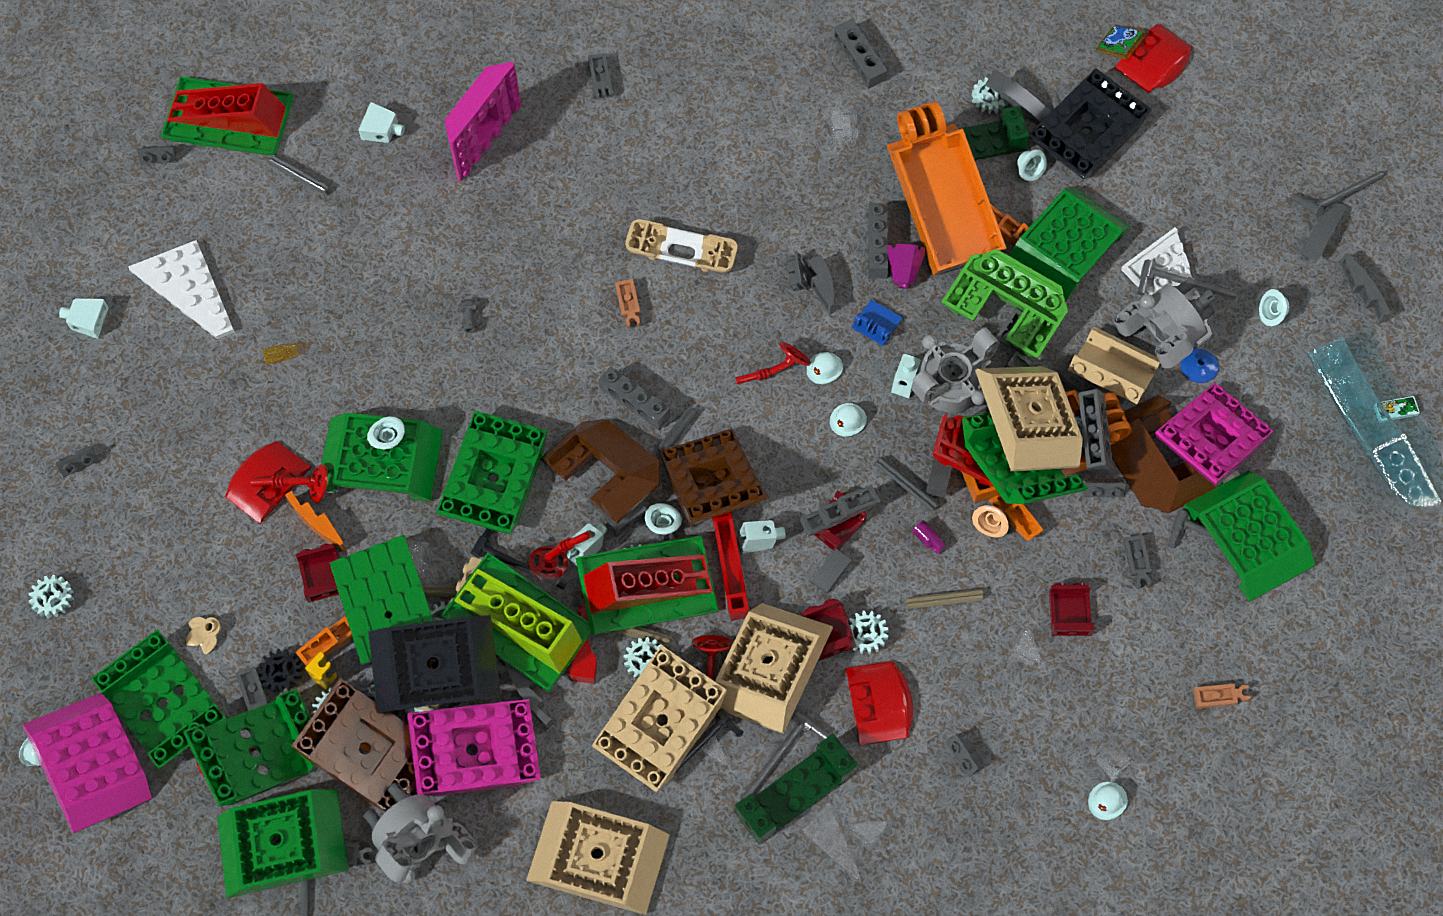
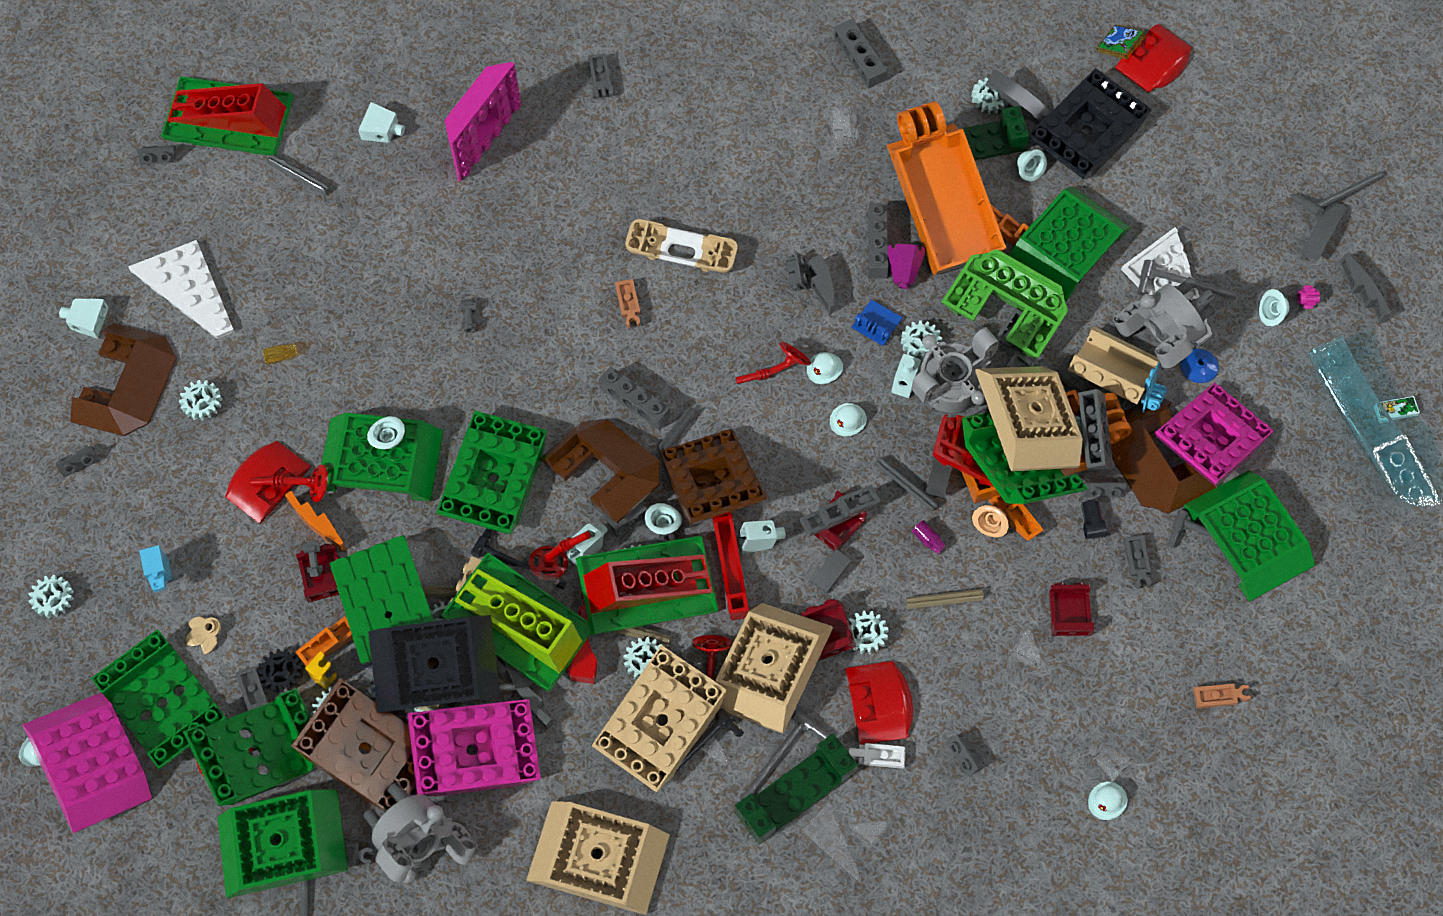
none -> reddish brown slope [70,323,177,436]
none -> medium azure hinge [139,545,173,593]
none -> light aqua gear [179,380,222,421]
none -> dark grey bar [303,539,323,577]
none -> white hinge [848,743,905,769]
none -> light aqua gear [901,320,942,361]
none -> black piece [1081,499,1107,539]
none -> medium azure hinge [1141,362,1167,413]
none -> dark pink gear [1297,285,1320,309]

